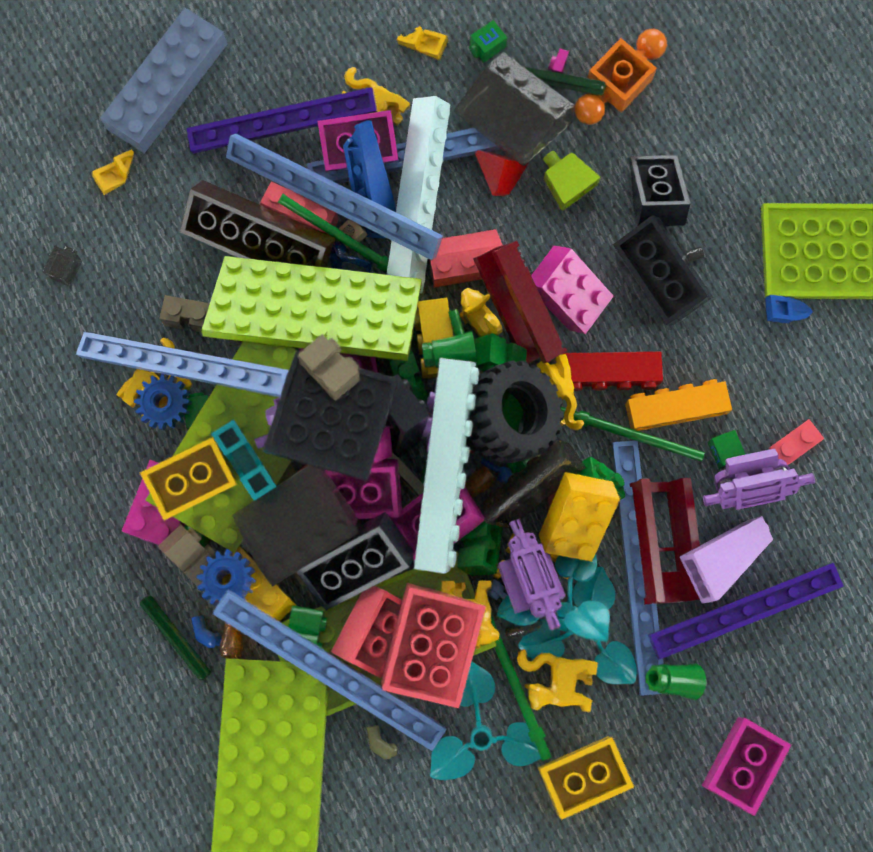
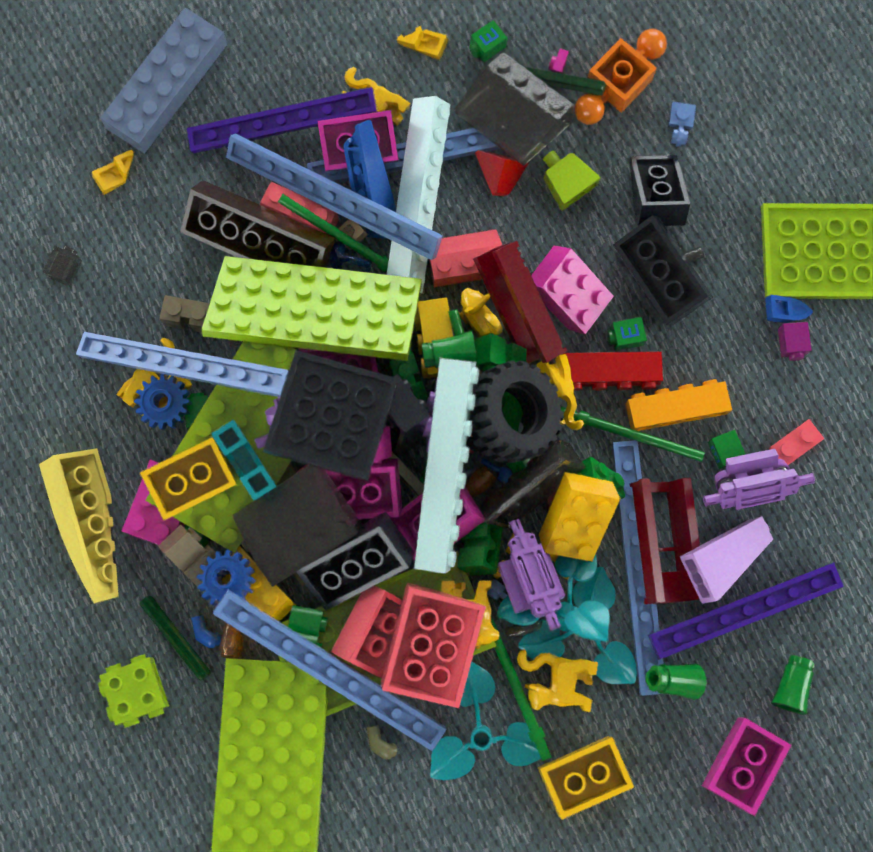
dark tan brick [298,334,360,401] -> none
none -> light yellow wedge [39,448,118,603]
none -> lime brick [98,654,169,728]
none -> green brick [607,317,647,351]
none -> medium blue plate [668,102,696,147]
none -> green plant [771,655,815,715]
none -> magenta brick [778,322,812,361]

